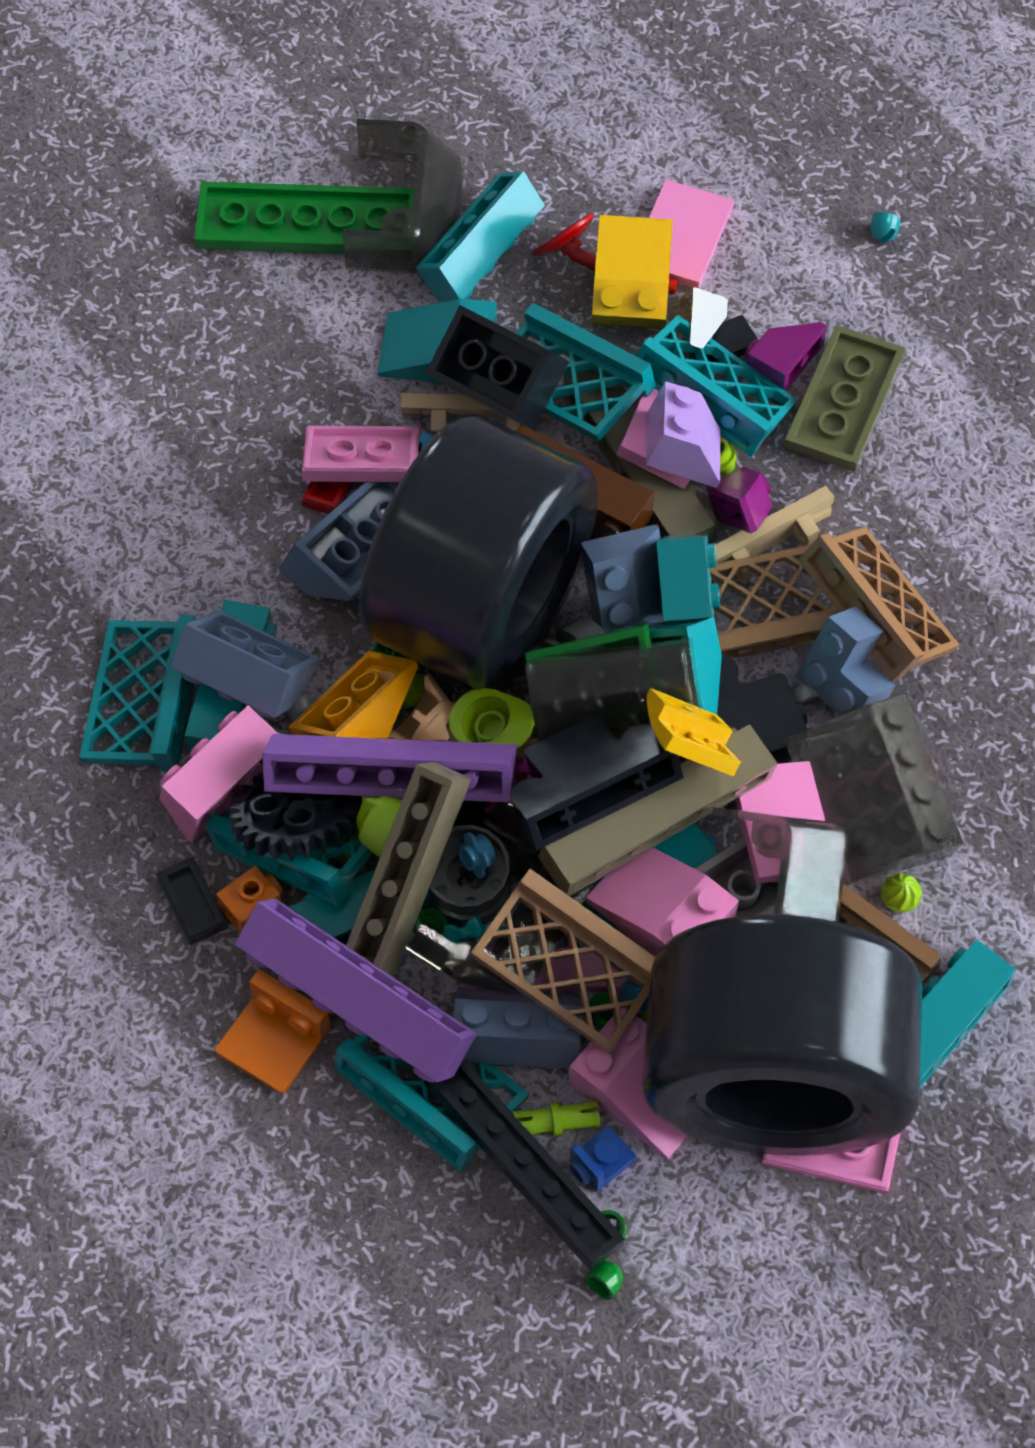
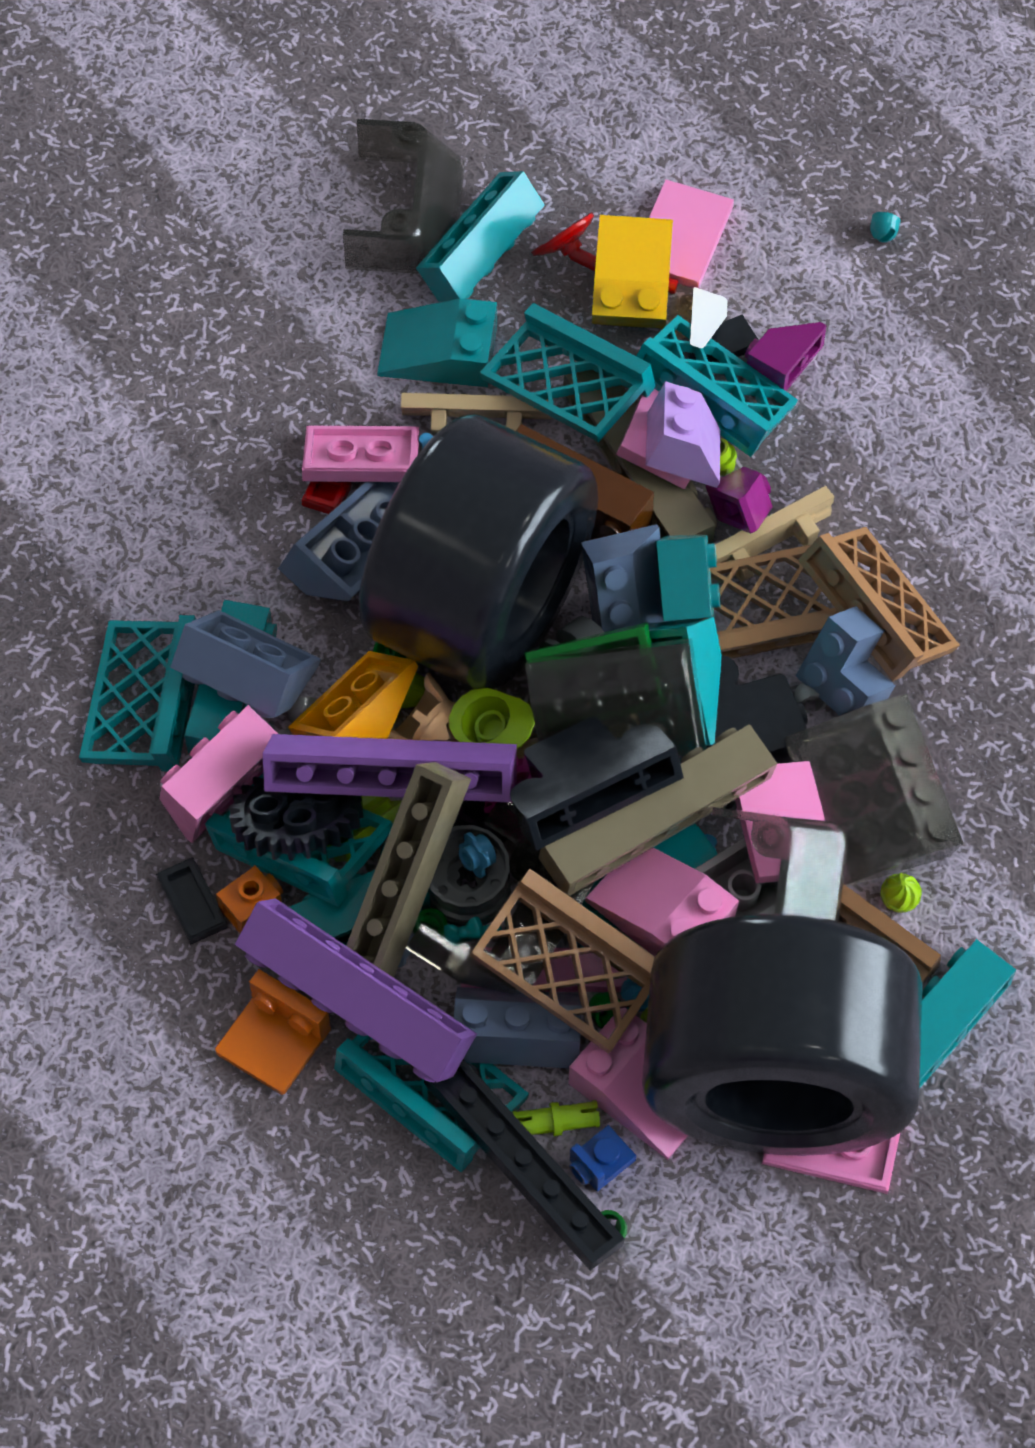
green plate [194,181,417,256] -> none
lime piece [356,795,402,858] -> none
black brick [425,305,569,430] -> none
green hinge [585,1261,623,1300] -> none
yellow slope [646,688,741,776] -> none
olive plate [784,325,906,472] -> none

